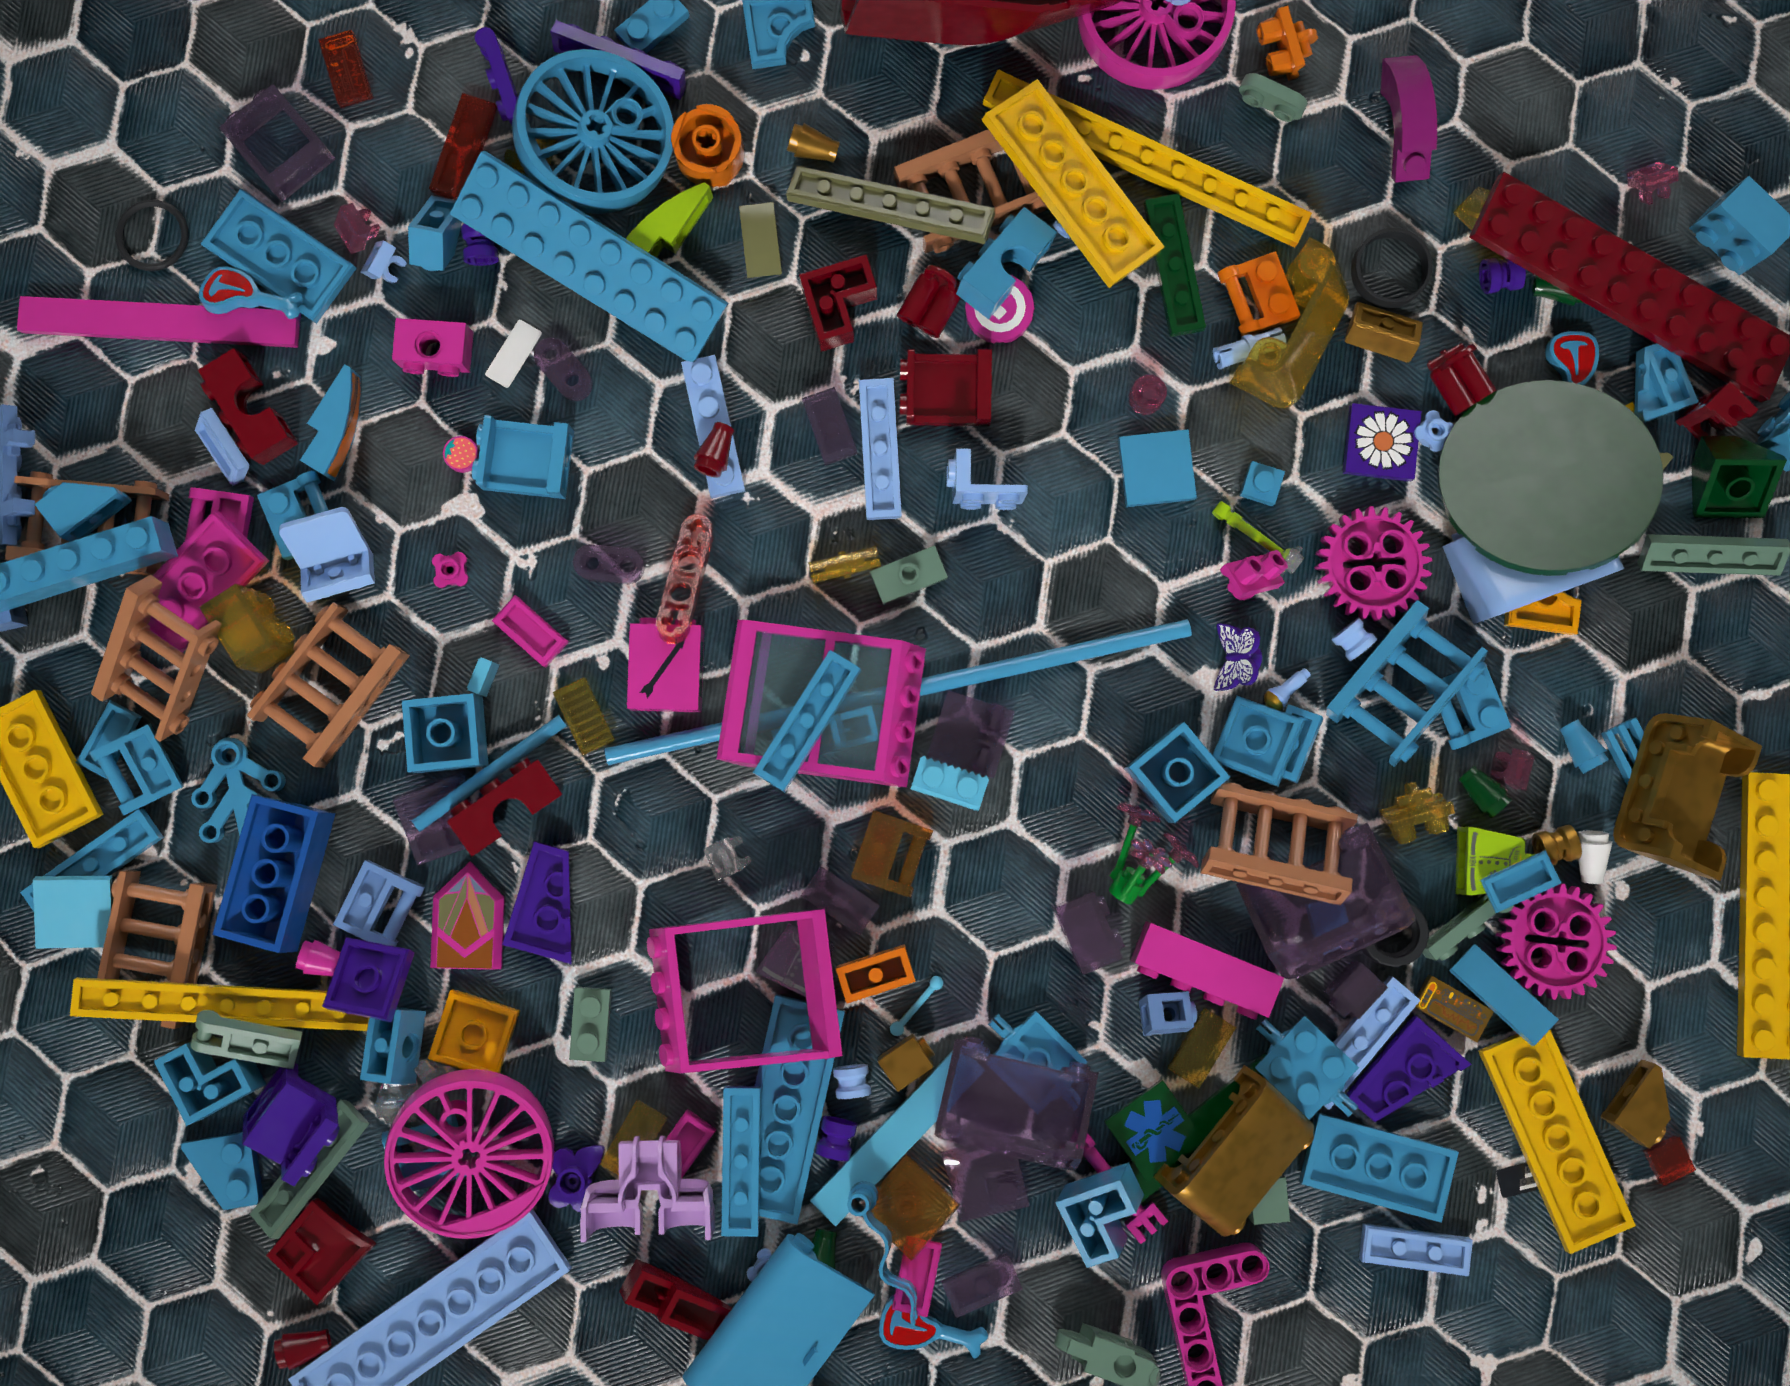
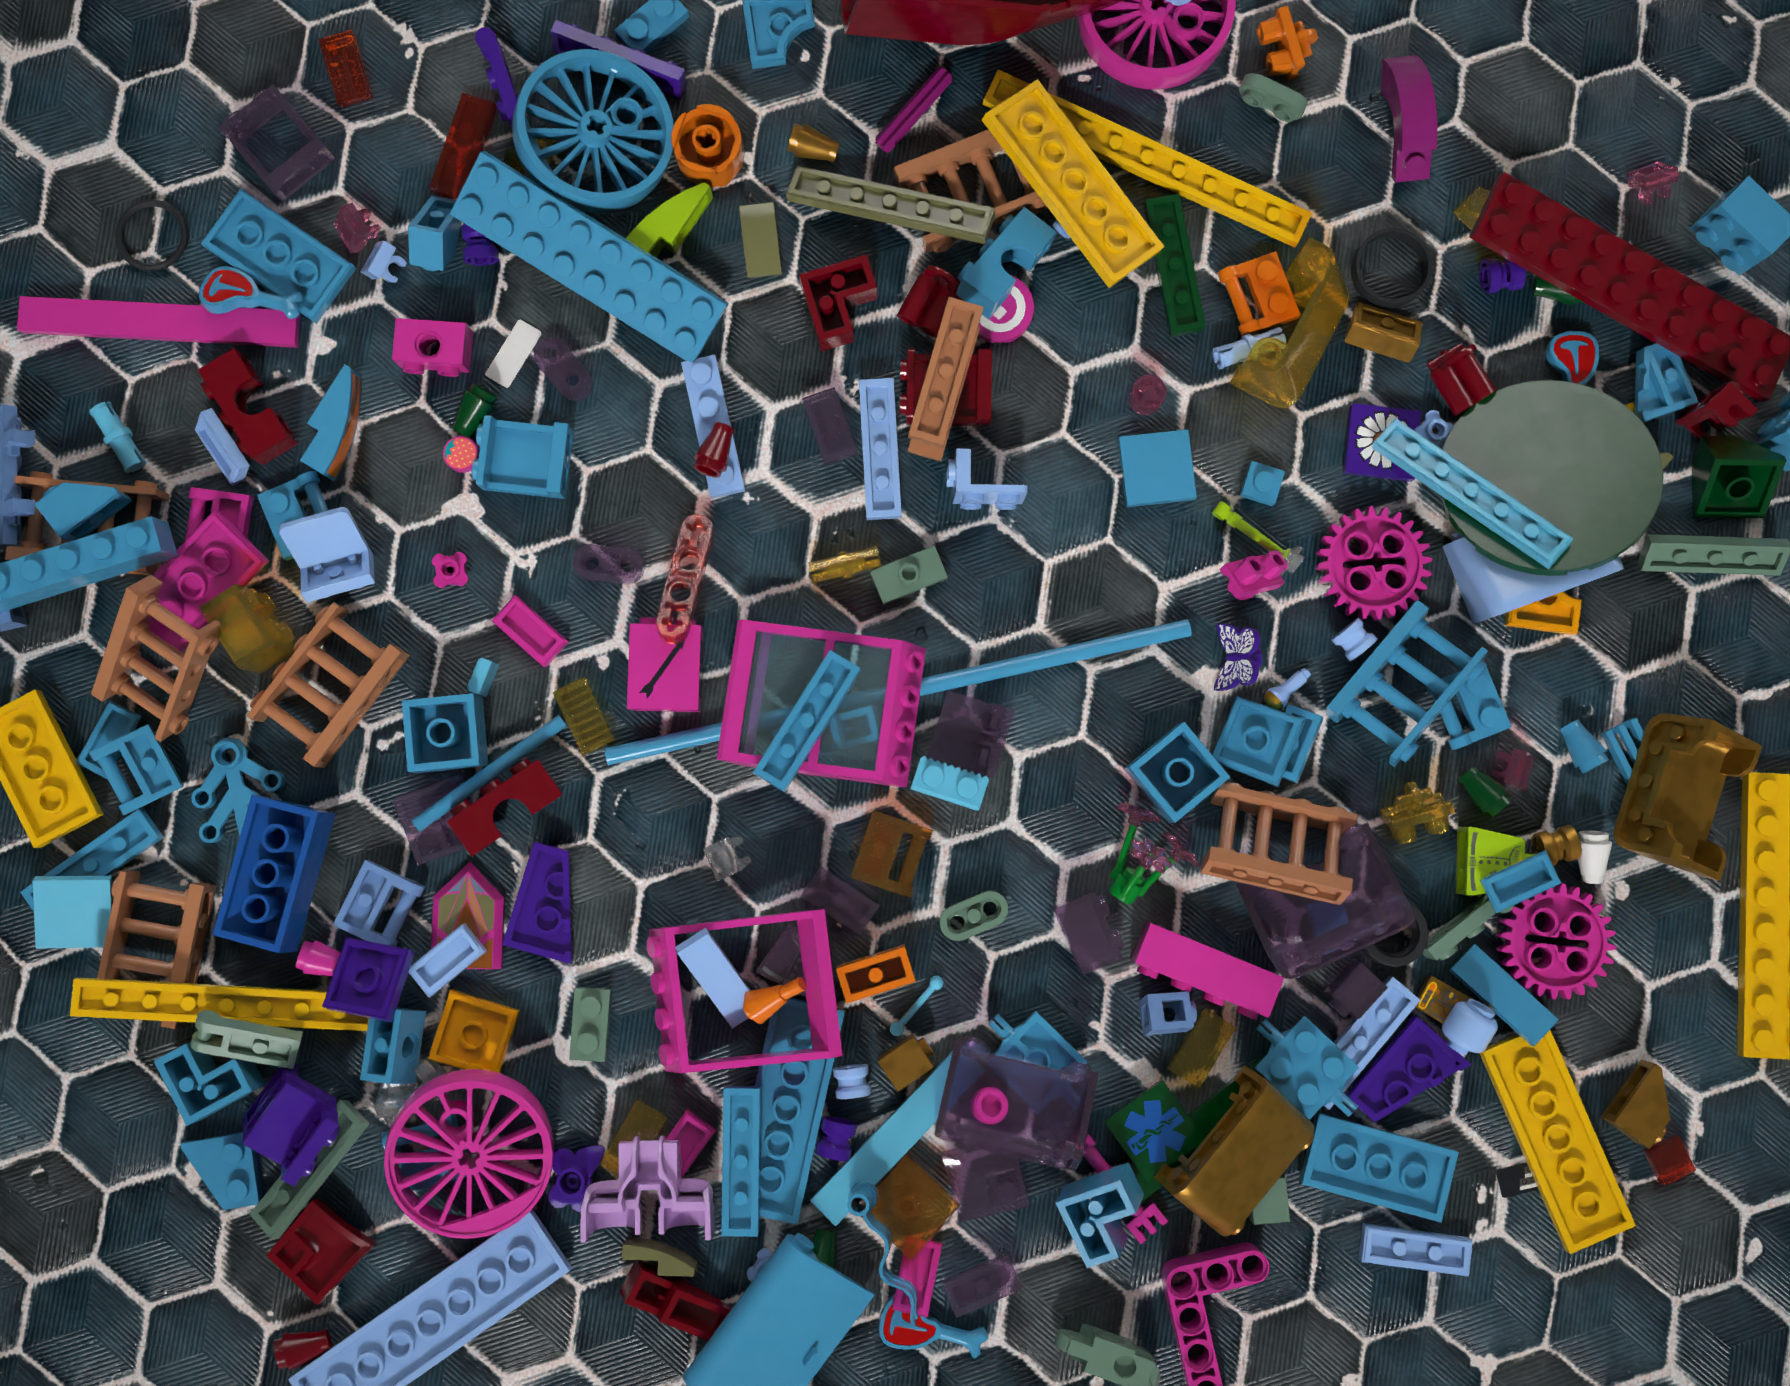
none -> medium azure pin [89,401,147,473]
none -> light blue tile [408,923,487,997]
none -> dark green cone [452,383,498,438]
none -> olive slope [622,1237,698,1277]
none -> light blue tile [675,928,750,1029]
none -> orange cone [743,977,806,1024]
none -> magenta axle [875,66,952,153]
none -> nougat fence [908,297,984,462]
none -> sand green plate [939,891,1008,941]
none -> dark pink tile [970,1087,1008,1124]
none -> medium azure tile [1372,418,1573,569]
none -> light blue head [1442,999,1498,1055]

